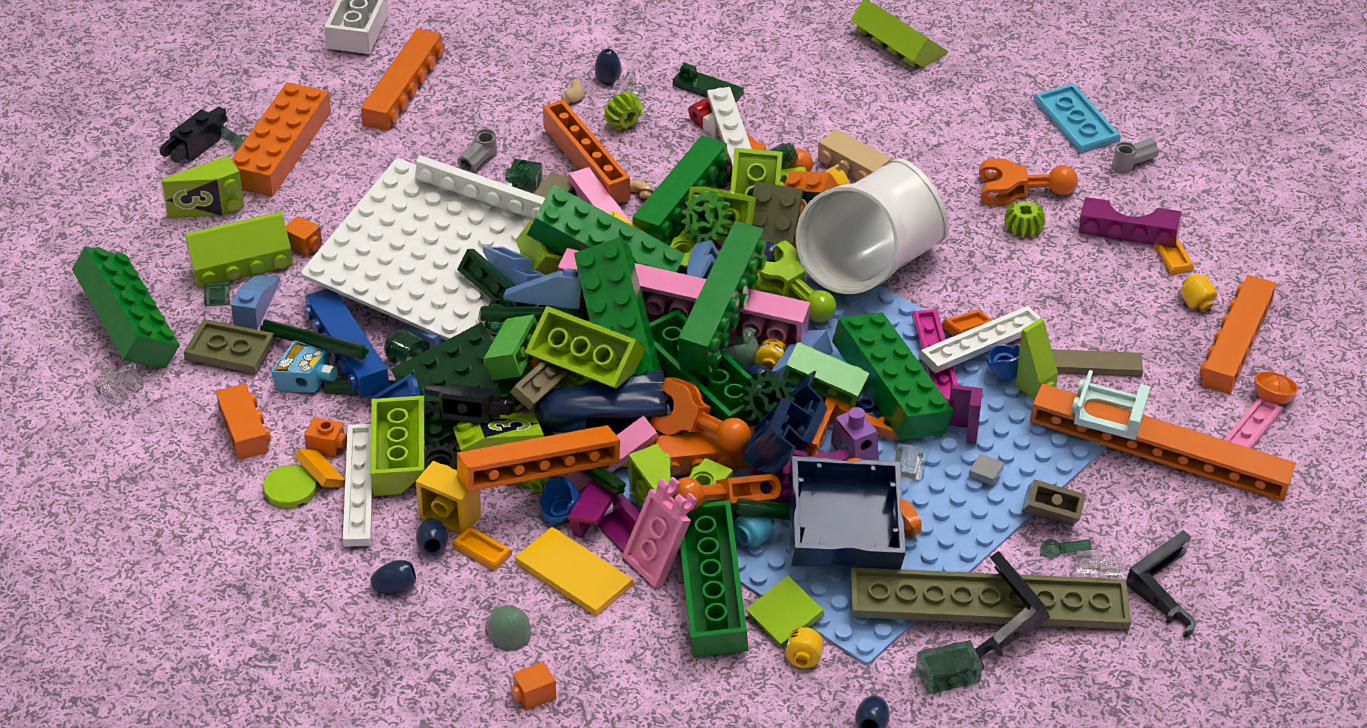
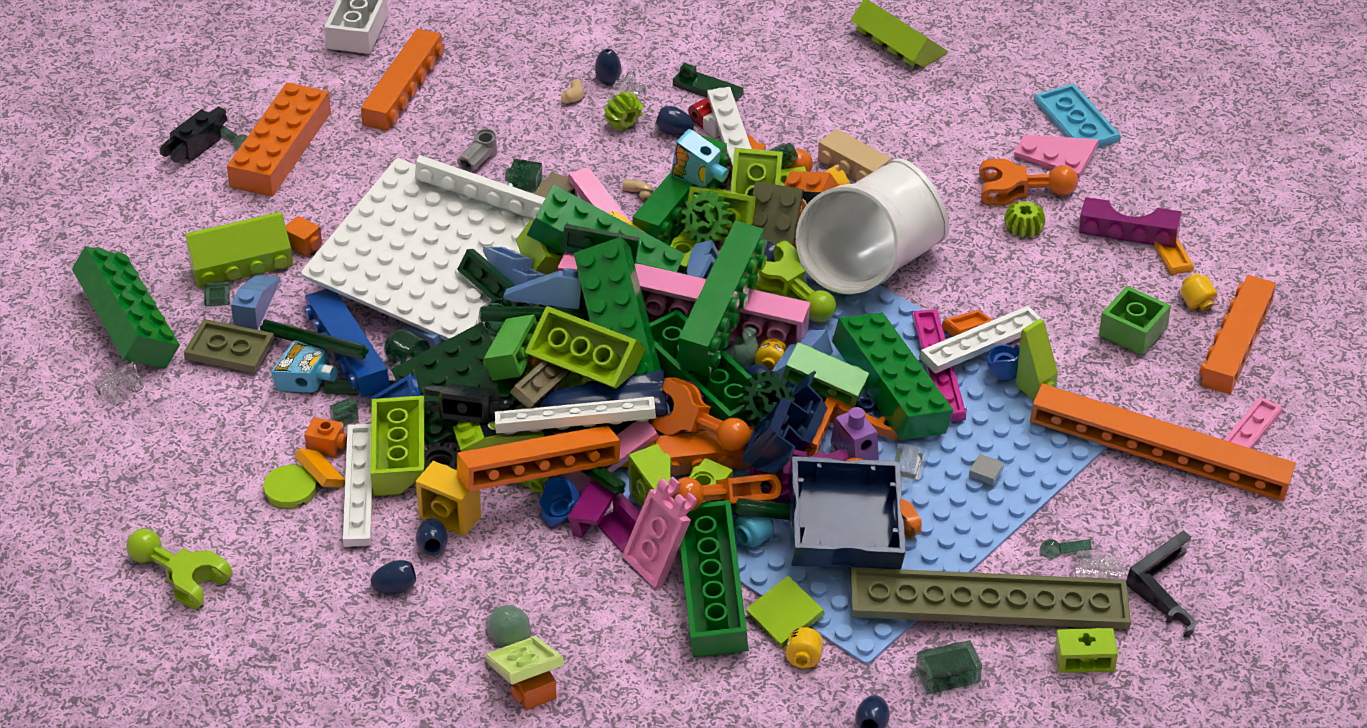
lime slope [161,156,244,218] -> none
orange brick [216,383,271,460] -> none
light orange tile [452,526,512,571] -> none
yellow tile [515,527,633,616] -> none
orange brick [543,99,630,204] -> none
magenta panel [949,385,983,444] -> none
black hinge [972,551,1050,670] -> none
dark tan brick [1022,479,1086,526] -> none
dark tan tile [1052,349,1143,377] -> none
light aqua panel [1071,370,1151,440] -> none
light grey piece [1112,138,1159,173] -> none
orange hat [1254,371,1299,404] -> none
none -> lime piece [126,528,233,610]
none -> clear green tile [329,397,359,426]
none -> yellowish green tile [485,636,565,684]
none -> white plate [495,397,656,434]
none -> dark green hinge [561,224,640,264]
none -> dark blue animal [656,106,694,135]
none -> medium azure torso [671,129,729,187]
none -> bright pink wing [1014,135,1098,179]
none -> lime brick [1055,628,1118,673]
none -> bright green brick [1099,286,1171,355]

